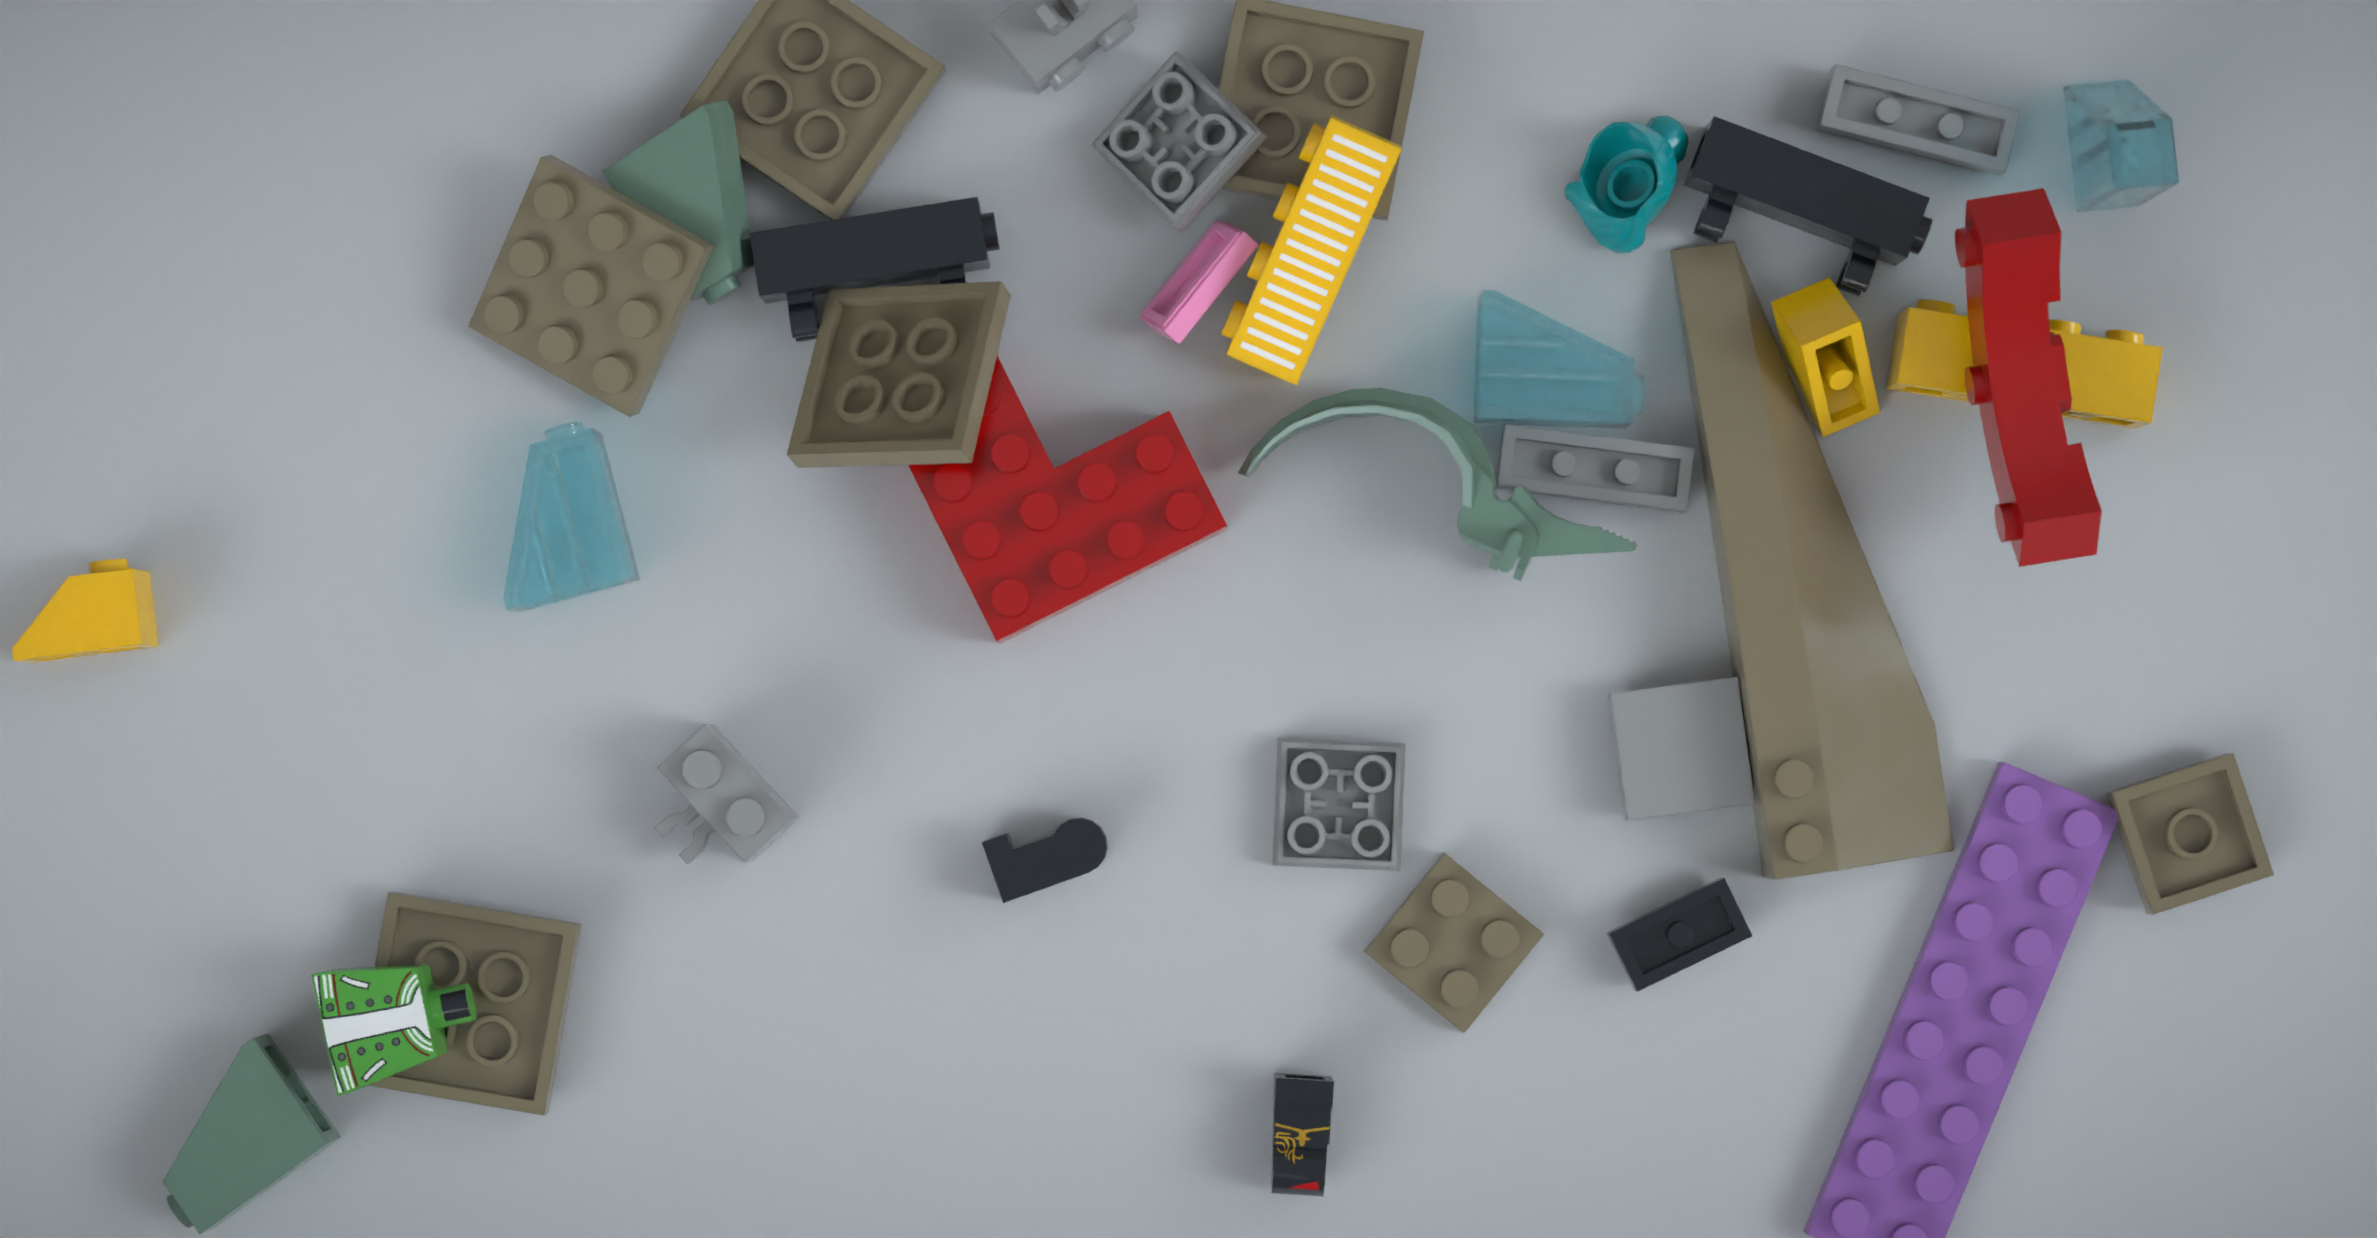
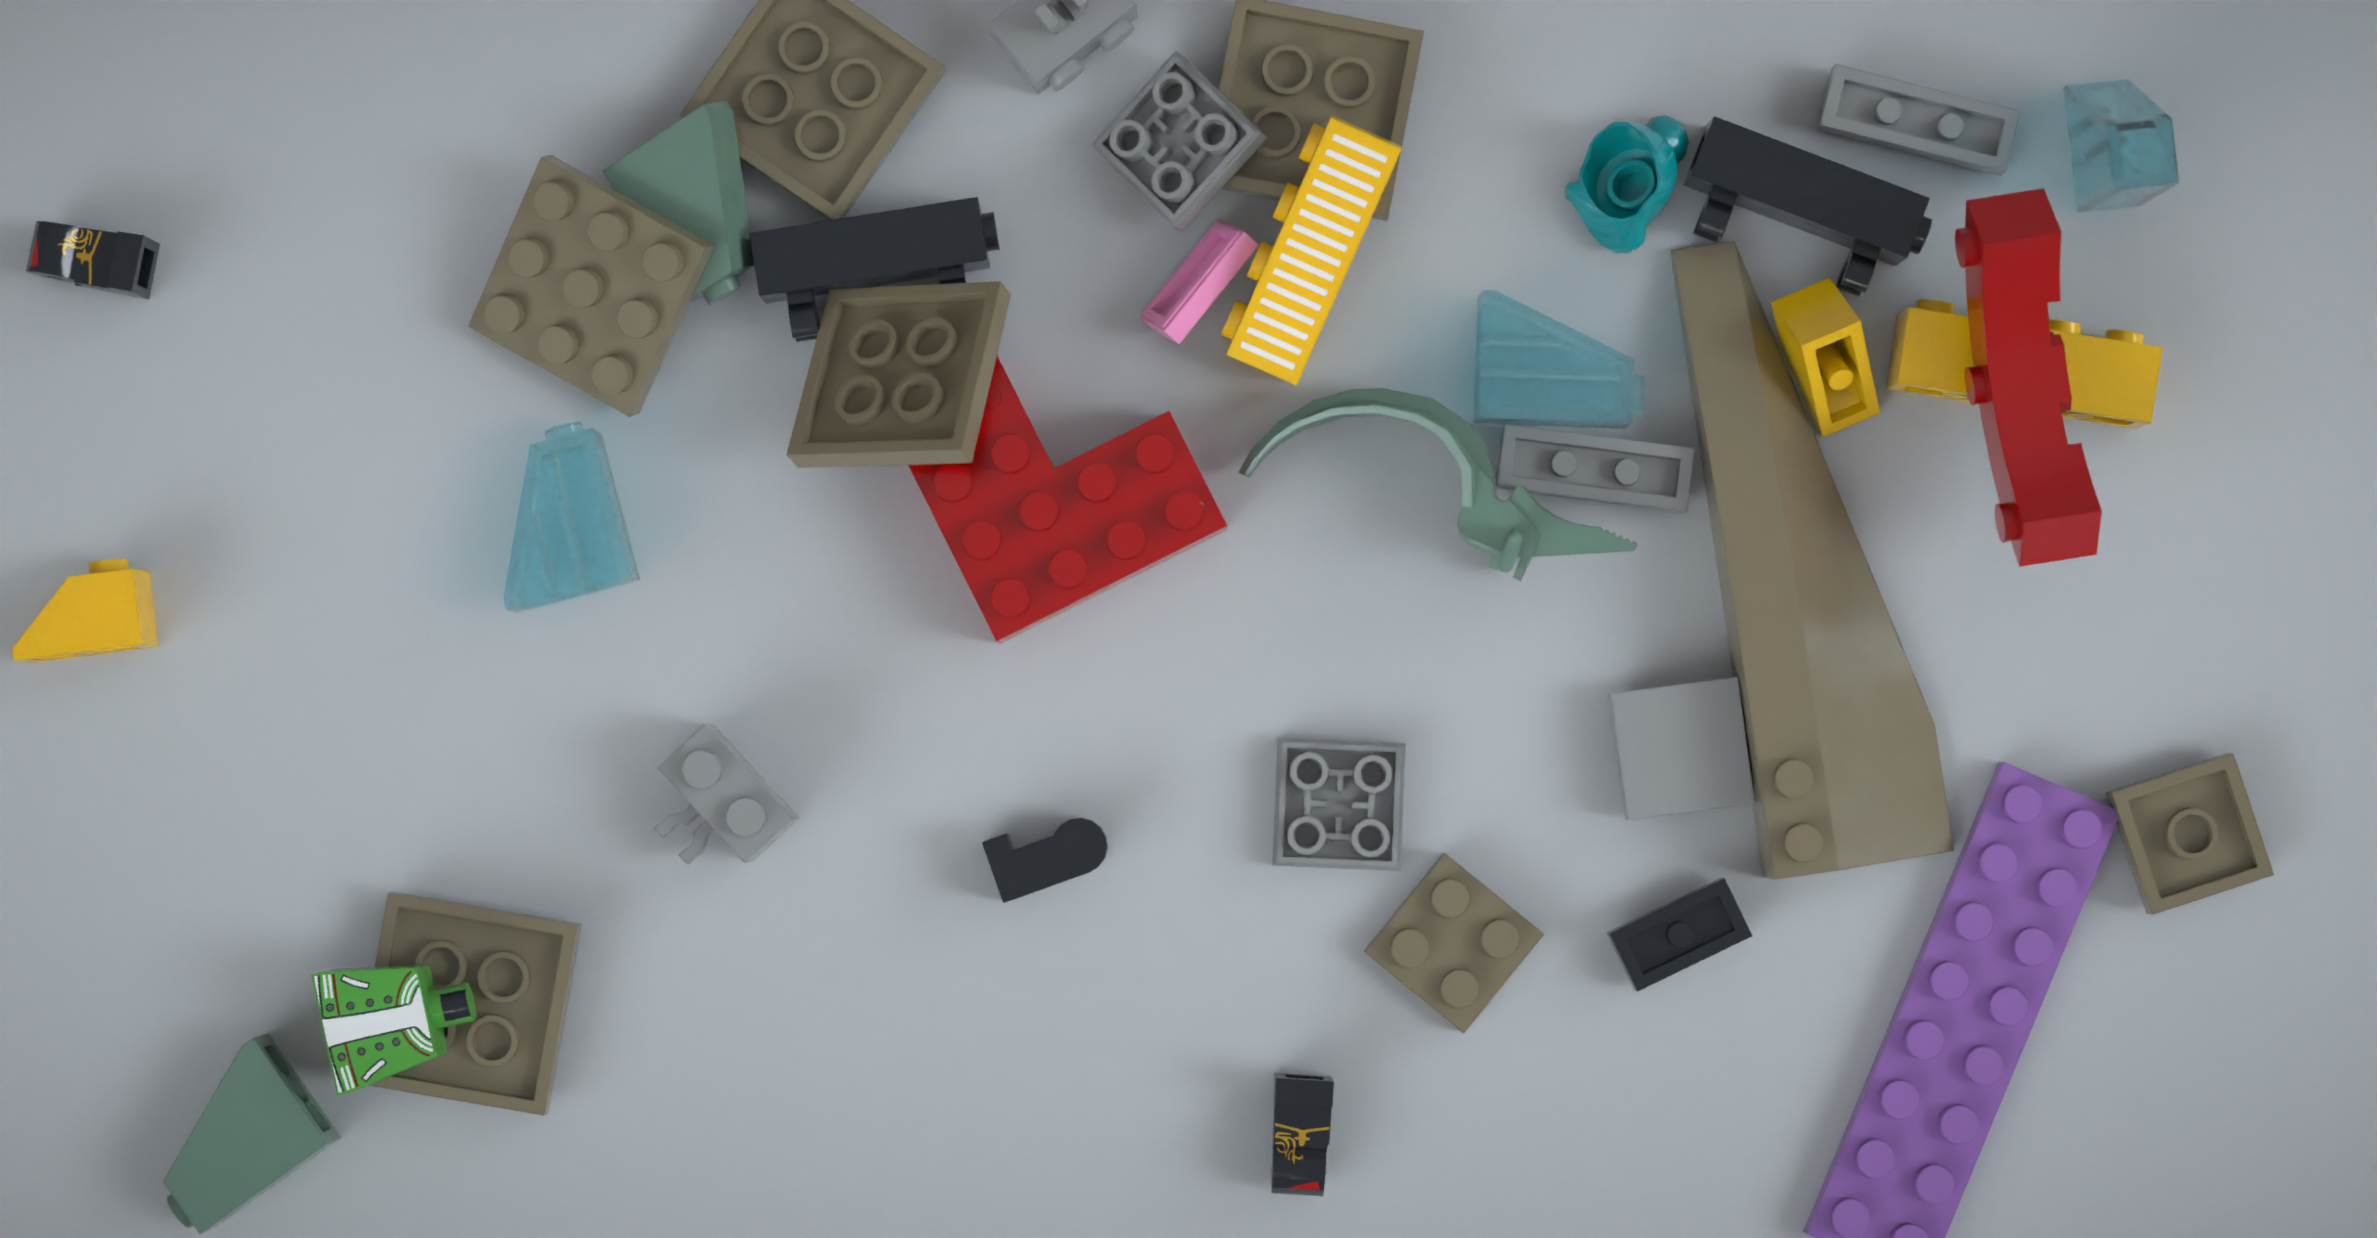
none -> black leg [26,221,160,299]

